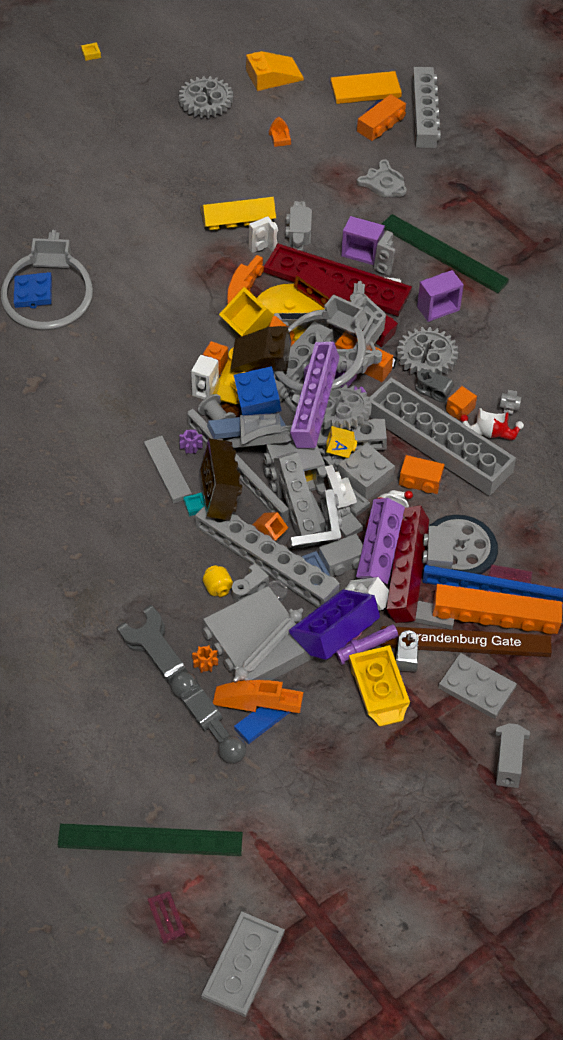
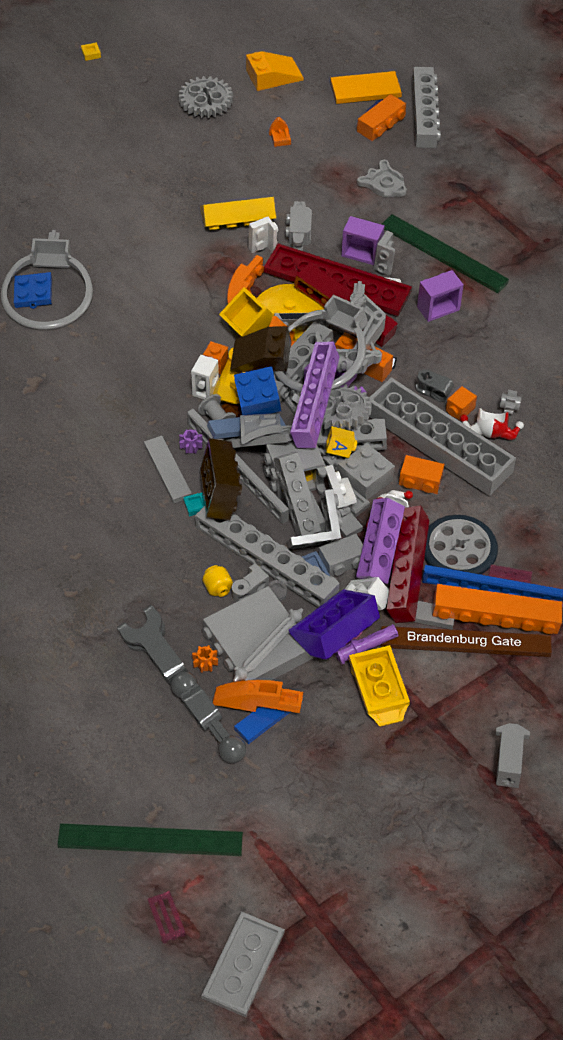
orange brick [252,512,288,541] -> none
piece [395,630,418,672] -> none
light grey gear [397,327,458,376] -> none
light grey brick [423,526,454,569] -> none
light grey plate [438,653,517,719] -> none

